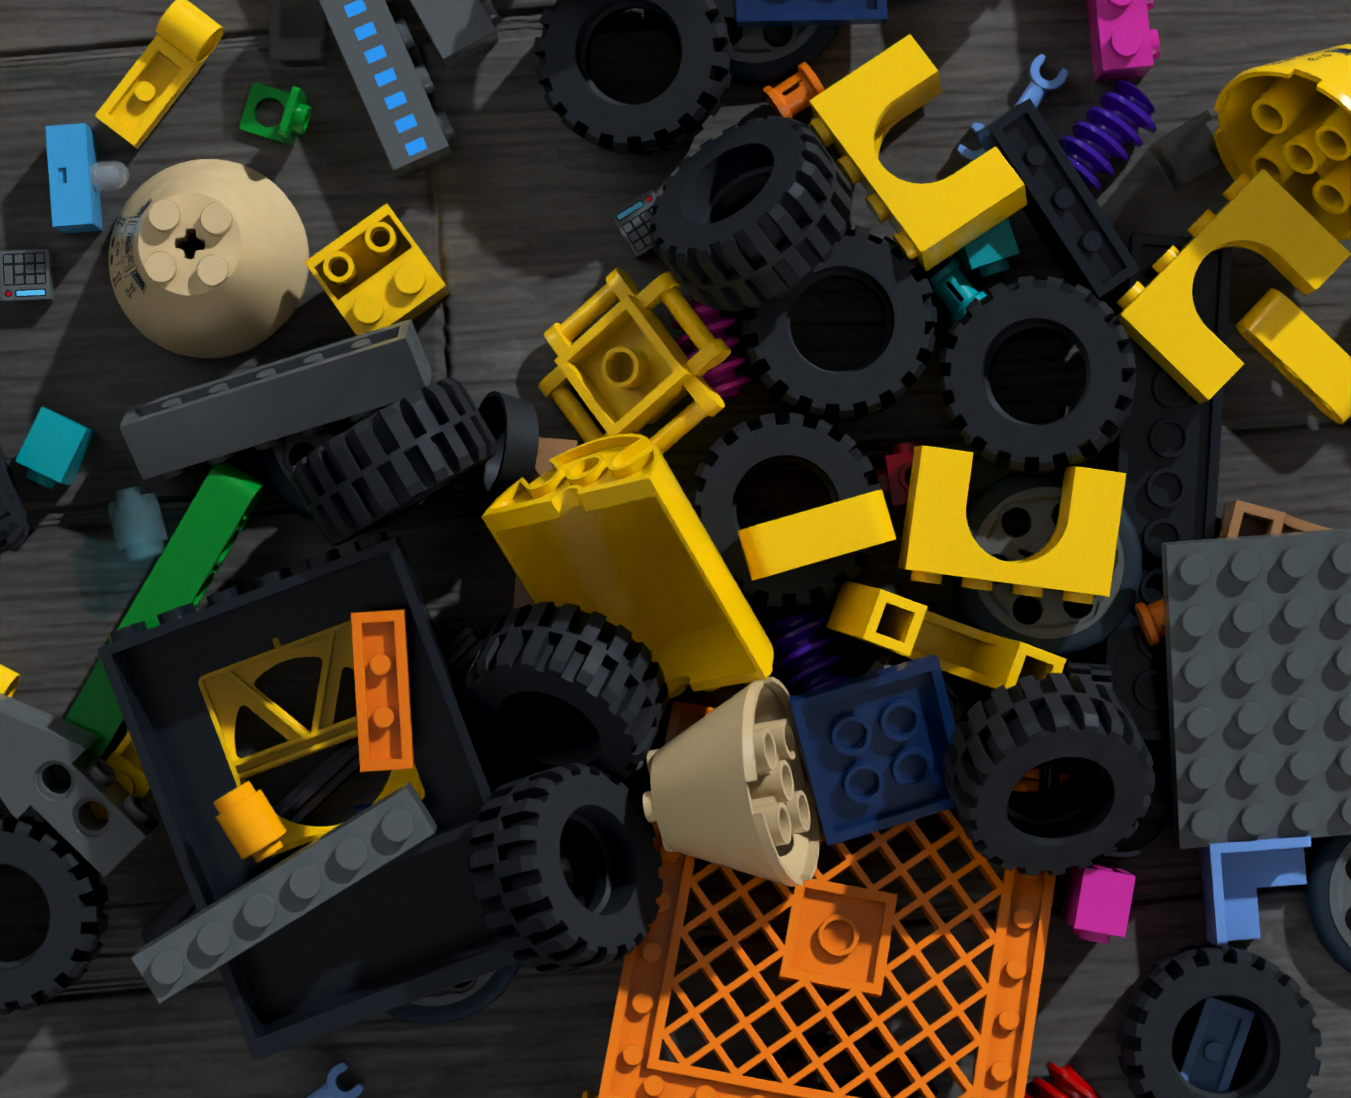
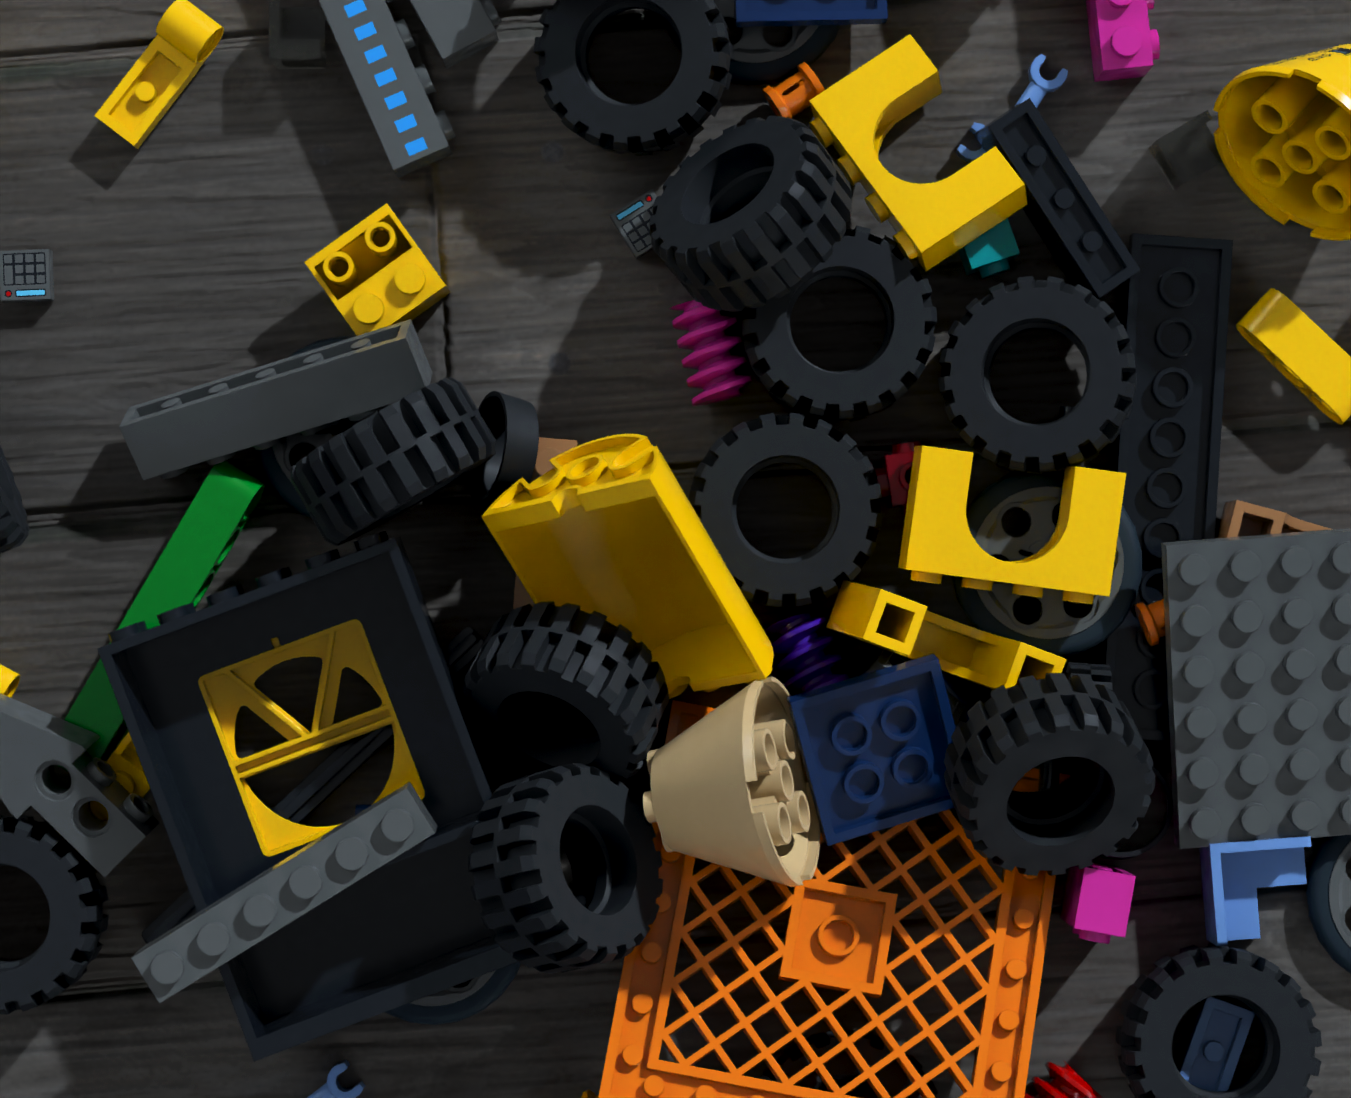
teal brick [15,406,97,489] -> none
dark azure piece [45,123,130,234] -> none
clear light blue brick [107,486,168,563] -> none
tan cone [108,159,309,359] -> none
light orange brick [213,780,287,863] -> none
green bracket [239,83,312,147] -> none
orange plate [351,609,414,772] -> none
yellow brick [538,267,731,455] -> none
yellow beam [738,489,896,581] -> none
teal bush [929,258,988,324] -> none
dark purple piece [1058,78,1157,191] -> none
yellow arch [1116,168,1351,404] -> none

